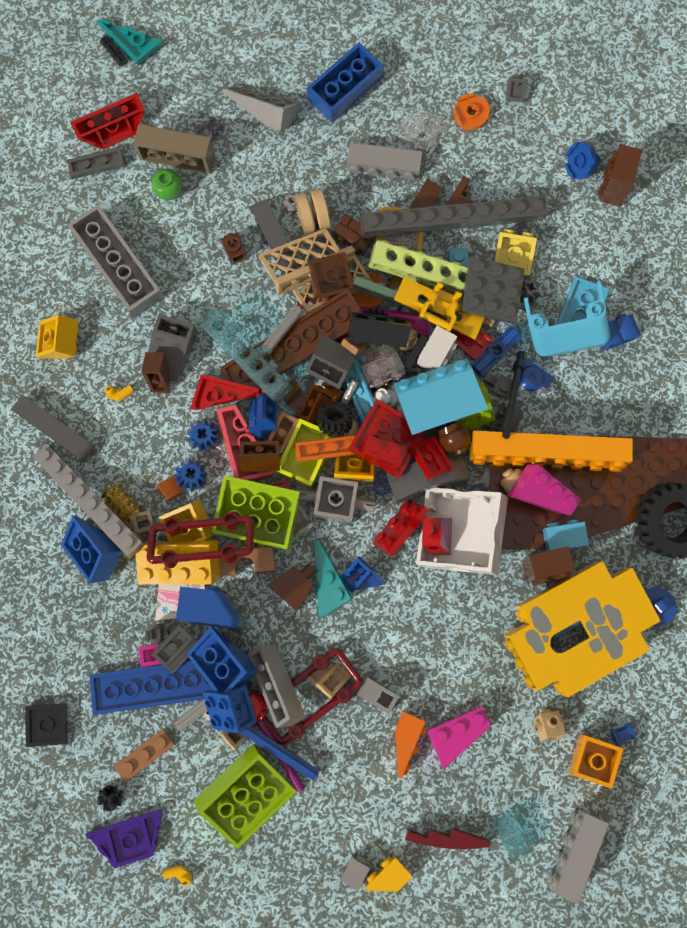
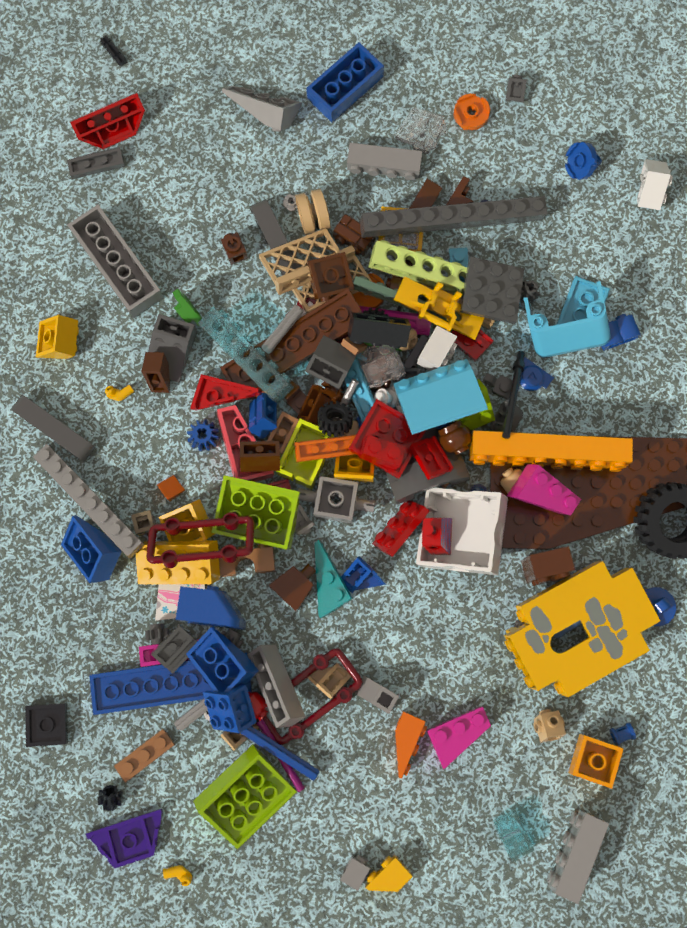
teal wing [96,19,163,65] -> none
clear yellow piece [101,483,142,525] -> none
dark tan brick [133,124,215,174] -> none
bright green piece [151,168,183,201] -> none
blue gear [174,459,207,492] -> none
clear purple piece [197,117,224,142] -> none
clear blue bush [373,478,390,496] -> none
dark red slope [405,826,491,849] -> none
blue piece [471,326,522,377] -> none
light yellow plate [494,229,537,276] -> none
medium azure brick [543,520,589,551] -> none
reddish brown brick [598,144,642,207] -> none
none -> bright green plate [172,289,204,326]
none -> white brick [637,159,673,210]

